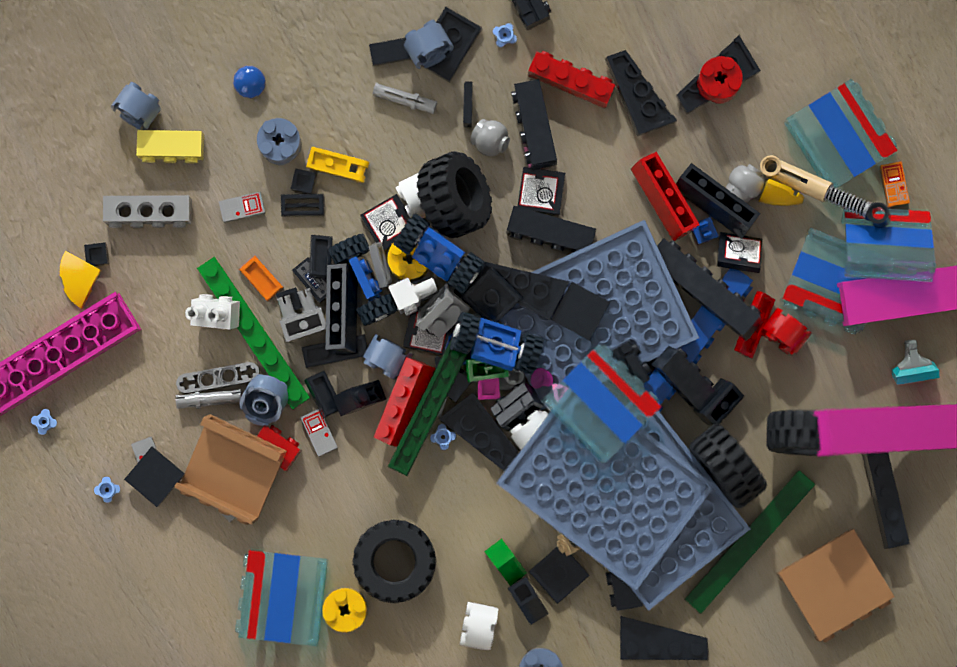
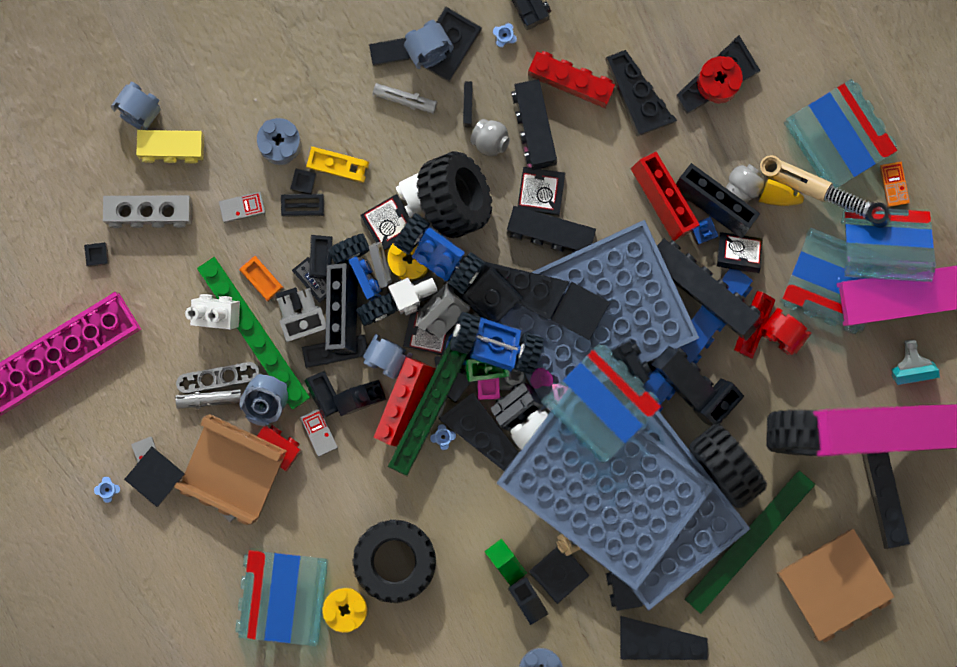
light blue plate [31,409,57,435] -> none
yellow brick [60,251,101,309] -> none
blue hair [233,66,266,98] -> none
white brick [460,602,498,650] -> none

